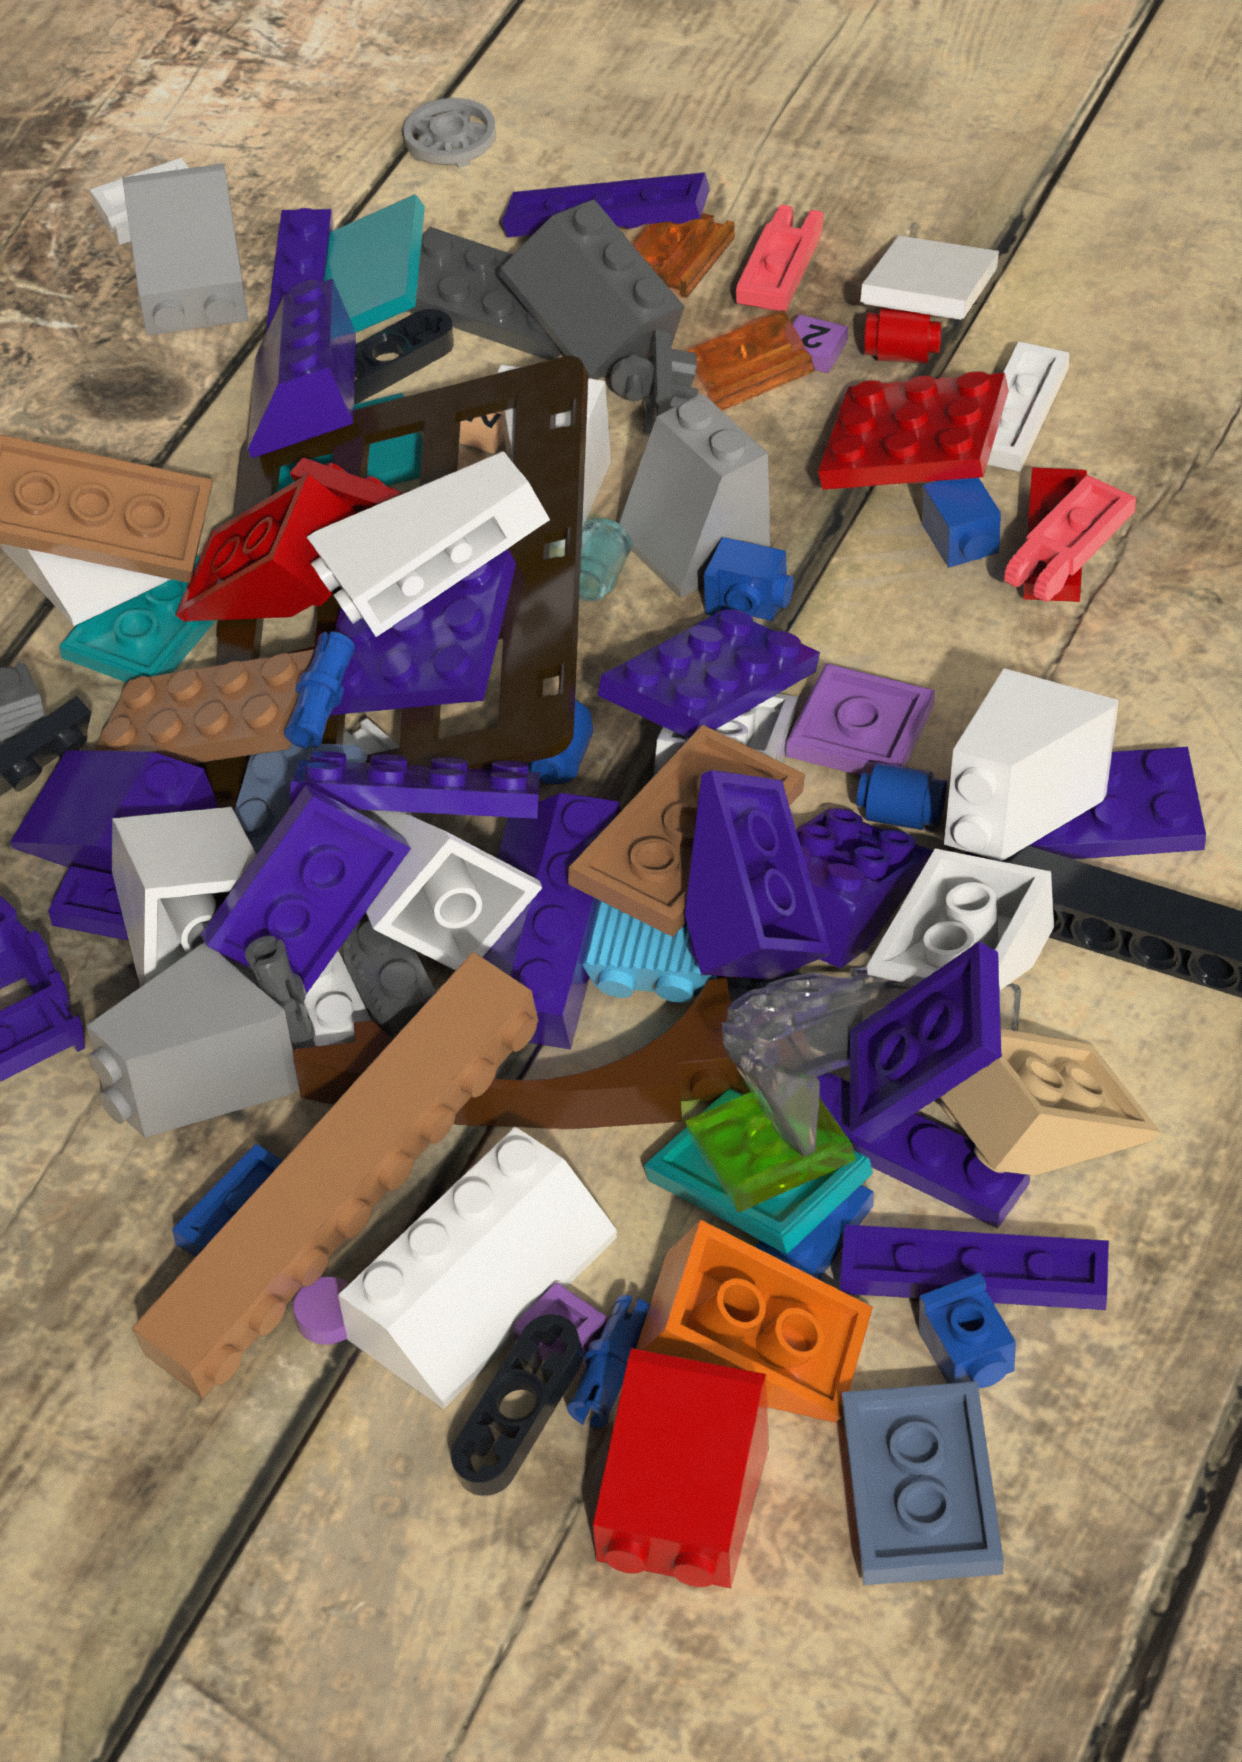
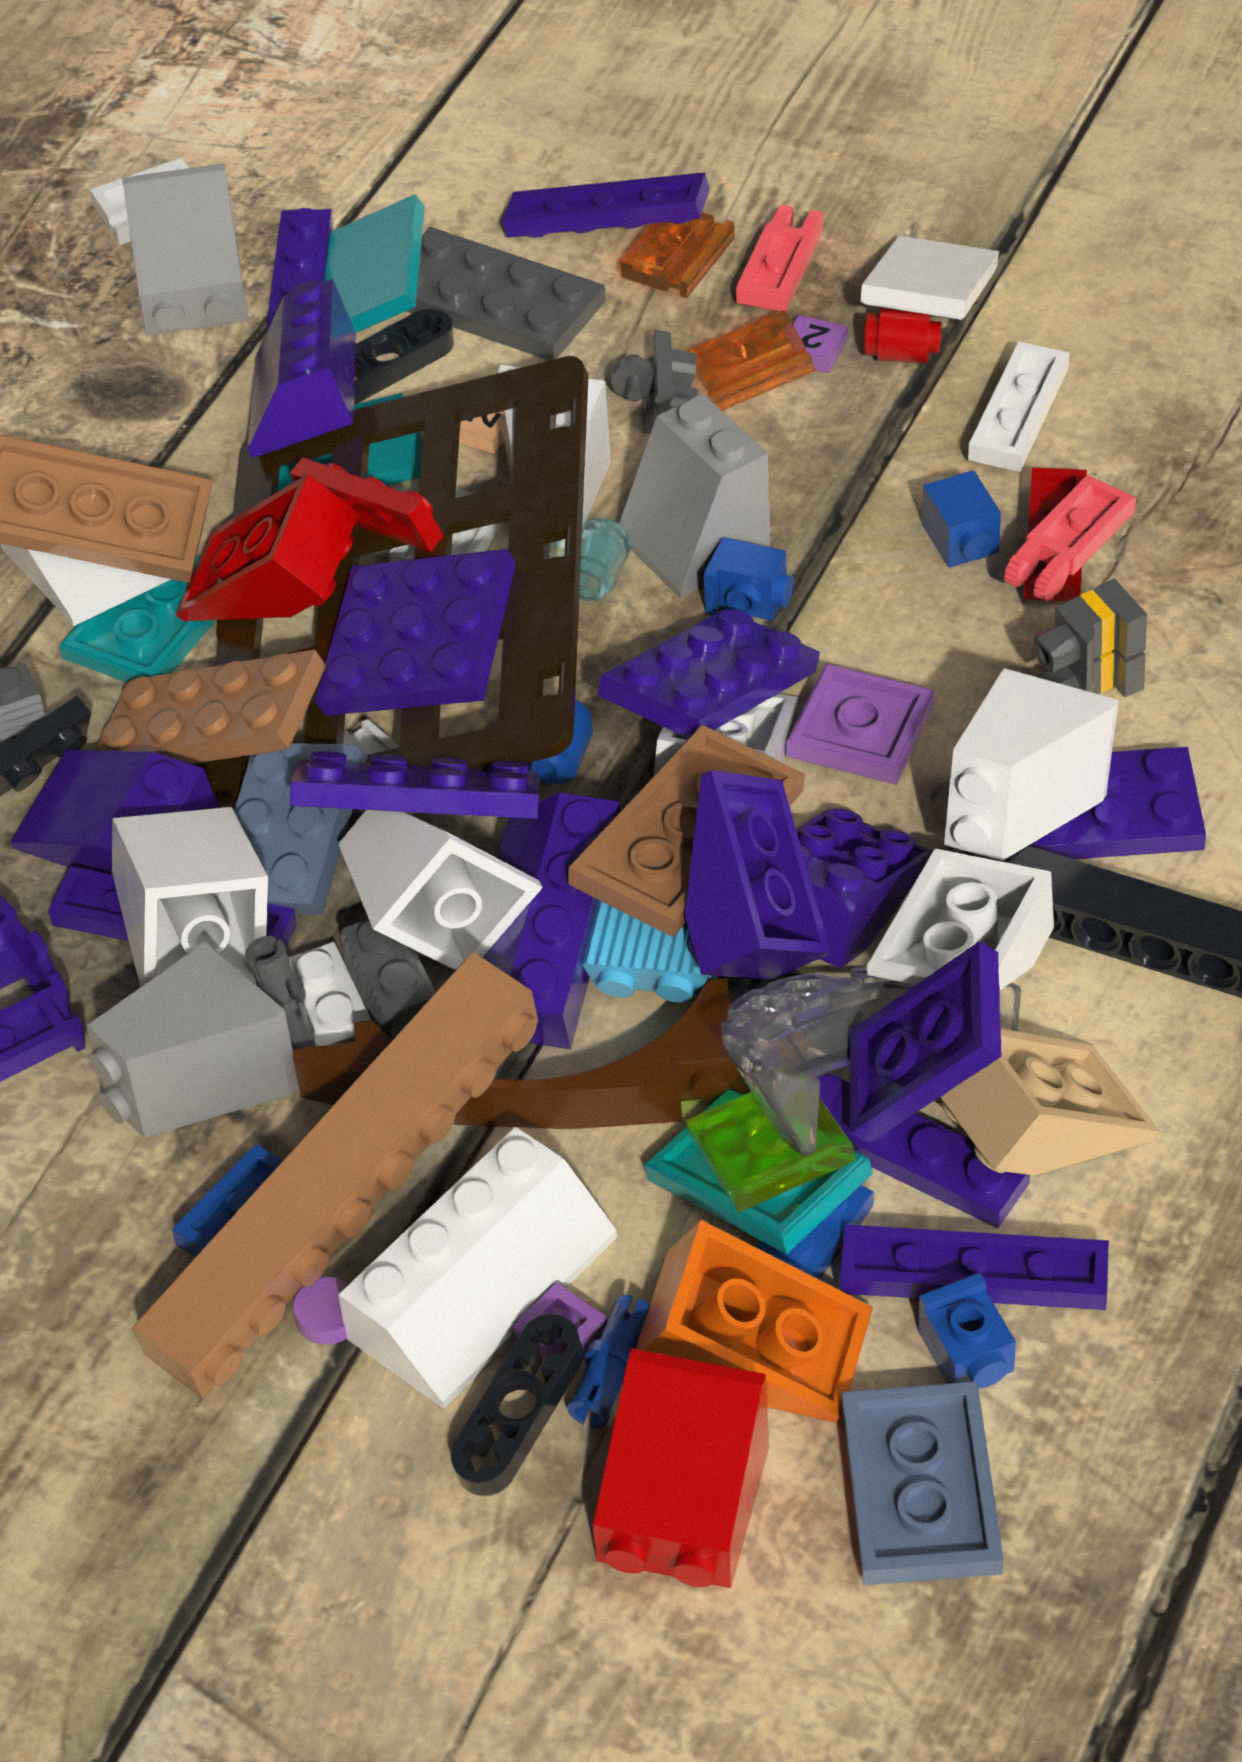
dark purple plate [201,785,411,995] -> none
blue pin [284,632,355,749] -> none
white slope [307,451,550,637] -> none
light grey wheel [403,98,496,167] -> none
dark grey slope [499,199,685,380] -> none
red plate [818,371,1009,490] -> none
blue brick [857,762,947,830] -> none
none -> dark grey hips [1034,578,1147,697]

